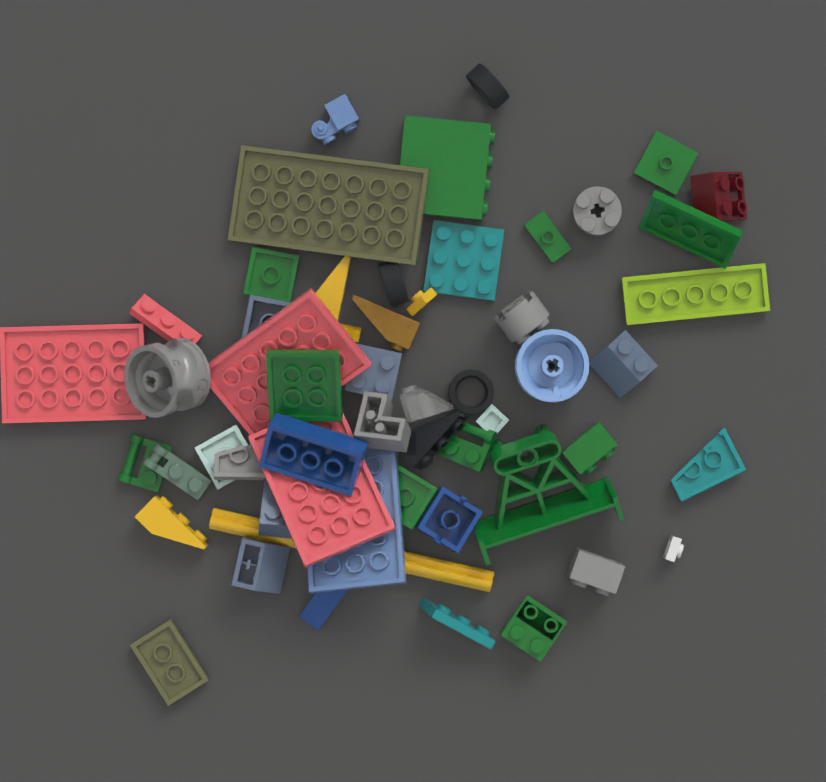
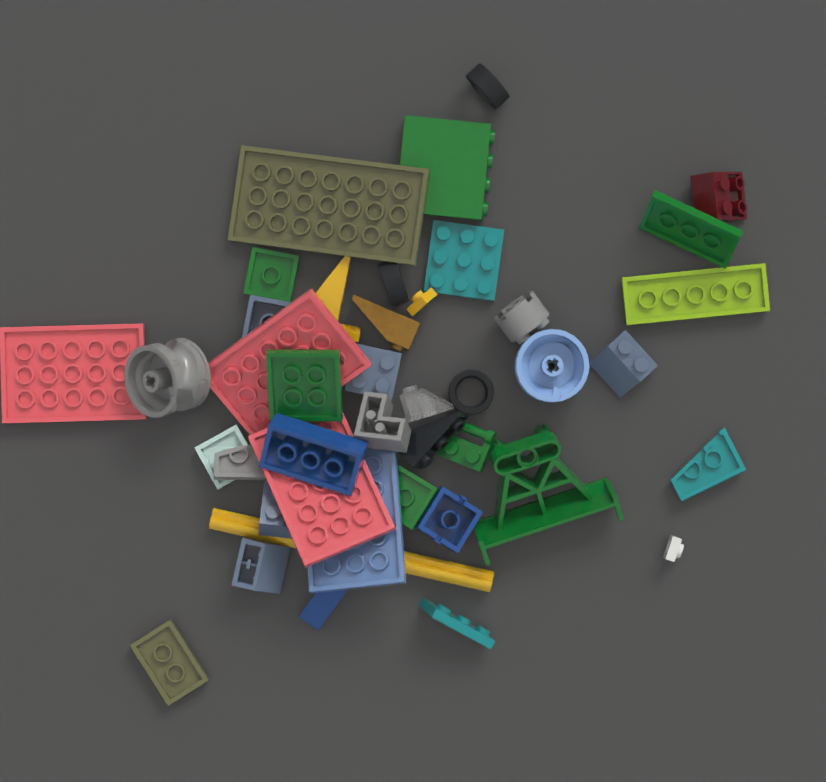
green plate [117,434,173,492] -> none
coral plate [129,294,202,345] -> none
yellow slope [135,495,208,549] -> none
sand green plate [143,443,212,500] -> none
medium blue brick [311,94,360,146] -> none
light aqua plate [476,404,509,433] -> none
green slope [500,595,567,662] -> none
green plate [524,211,572,264] -> none
green brick [561,422,618,475] -> none
light grey brick [567,547,625,596] -> none
light grey brick [573,186,622,237] -> none
green plate [633,131,698,196] -> none

